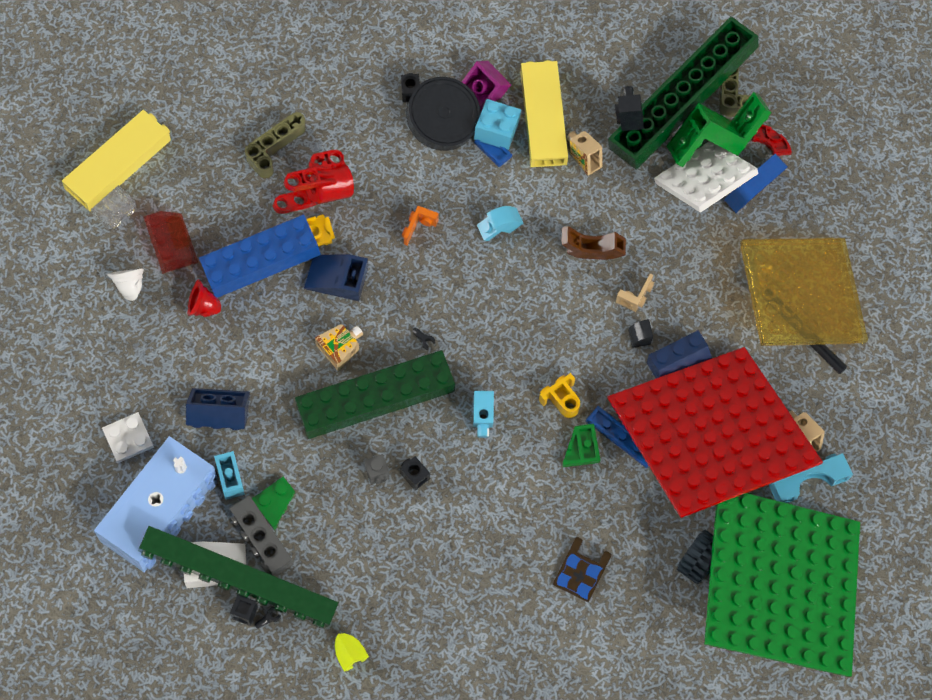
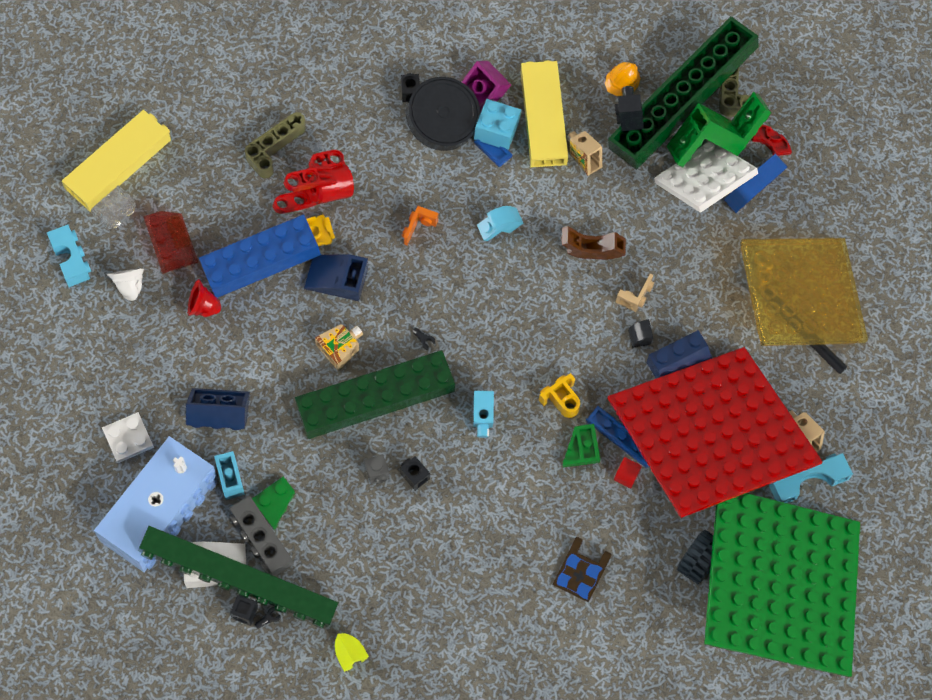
none -> medium azure arch [47,225,91,287]
none -> light orange piece [605,62,641,96]
none -> red brick [614,457,642,489]

